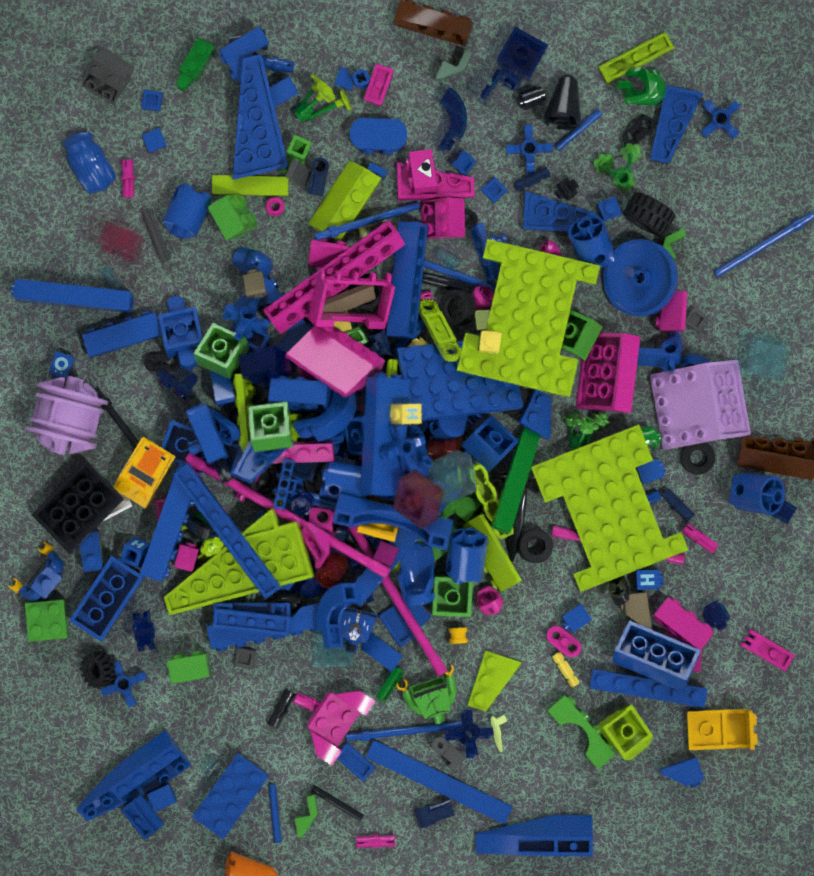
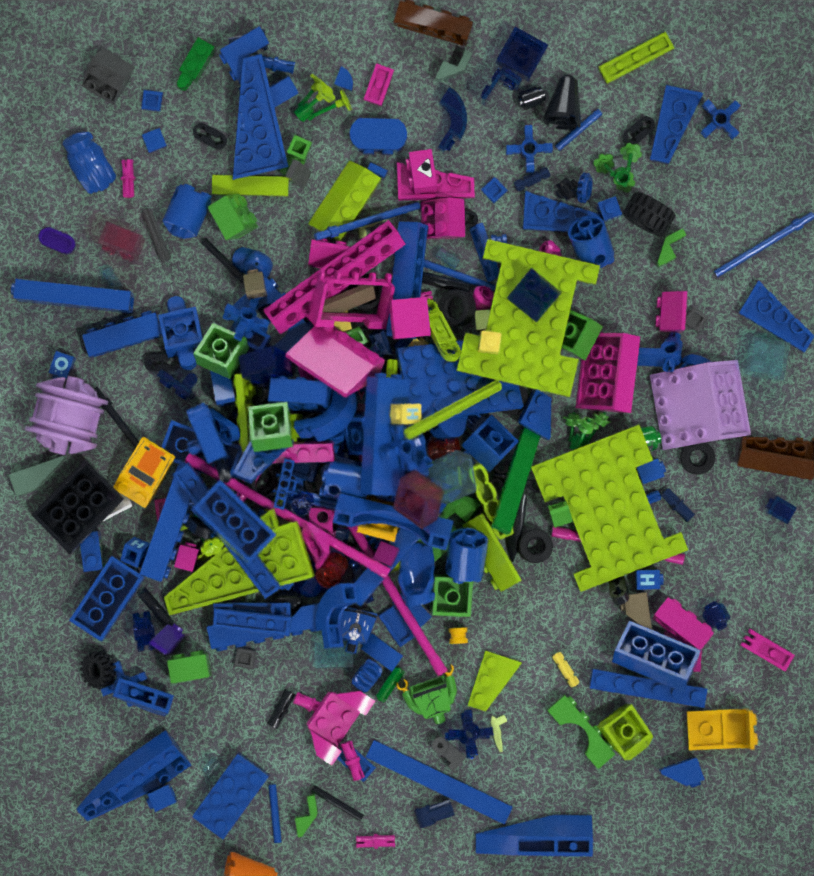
blue torso [8,541,64,602] -> none
bright green brick [25,599,70,642] -> none
blue plate [121,794,164,840] -> none
dark pink plate [265,197,285,216] -> none
dark blue piece [307,158,329,197] -> none
blue bar [346,721,462,742] -> none
blue bush [353,69,370,89] -> none
blue tile [450,151,476,176] -> none
dark pink piece [476,586,503,615] -> none
dark pink plate [546,626,581,657] -> none
blue brick [561,604,592,633] -> none
blue dish [603,239,678,316] -> none
green piece [615,67,666,106] -> none
dark pink axle [682,523,718,553] -> none
blue cylinder [729,473,785,515] -> none
none -> sand green slope [9,454,66,497]
none -> dark purple tile [39,227,76,254]
none -> blue slope [113,678,174,717]
none -> black piece [139,590,172,626]
none -> dark purple slope [149,623,185,655]
none -> blue brick [190,480,276,564]
none -> black beam [193,123,227,150]
none -> black bar [201,238,244,283]
none -> dark pink pin [340,740,365,781]
none -> blue gear [352,659,382,693]
none -> dark pink tile [389,297,431,339]
none -> lime axle [404,380,502,440]
none -> clear blue plate [507,268,562,323]
none -> bright green slope [548,501,573,528]
none -> blue gear [577,172,593,203]
none -> blue wing [738,280,814,353]

